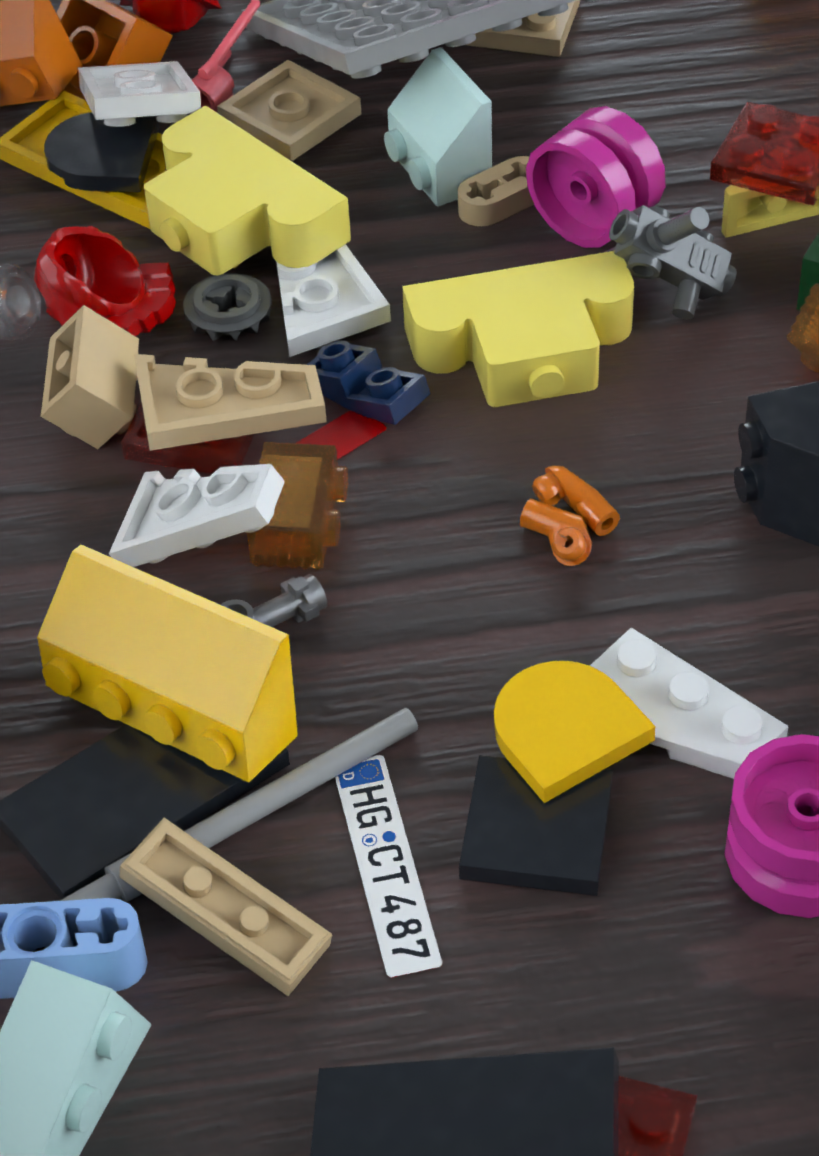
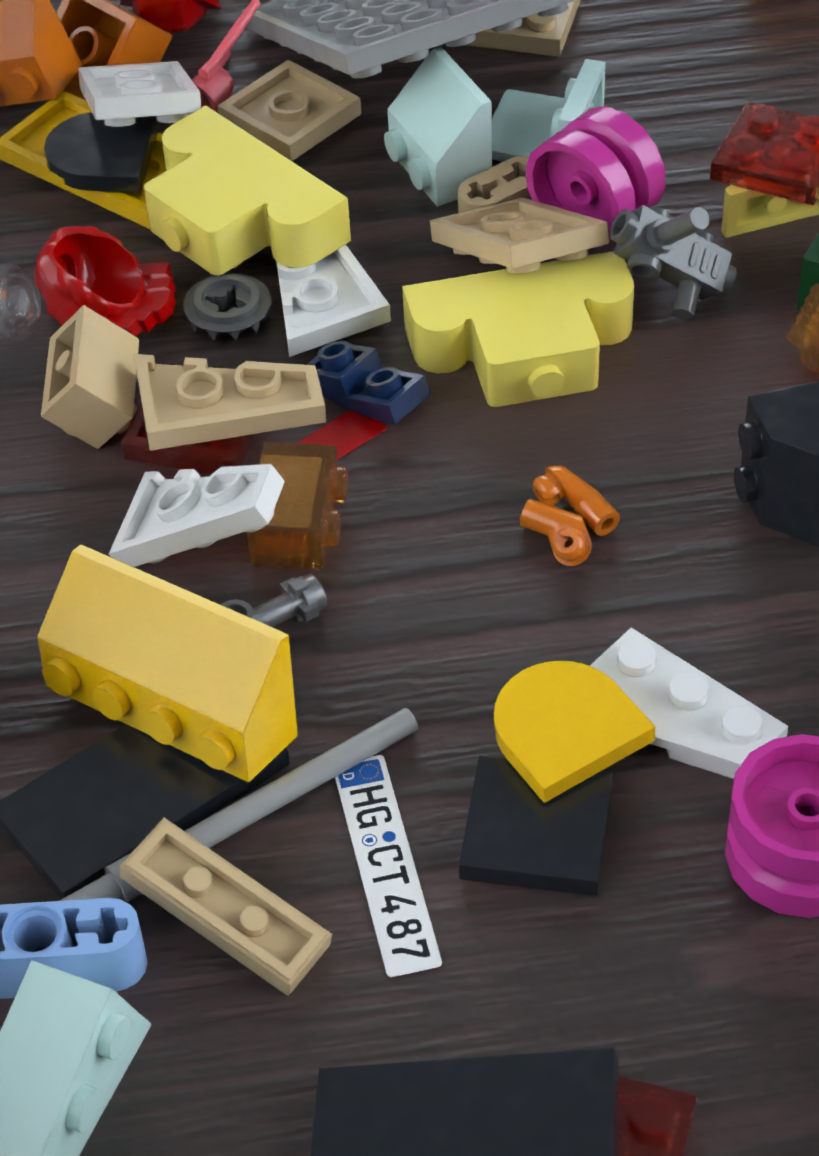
none -> tan plate [430,197,609,273]
none -> light aqua bracket [492,59,605,162]

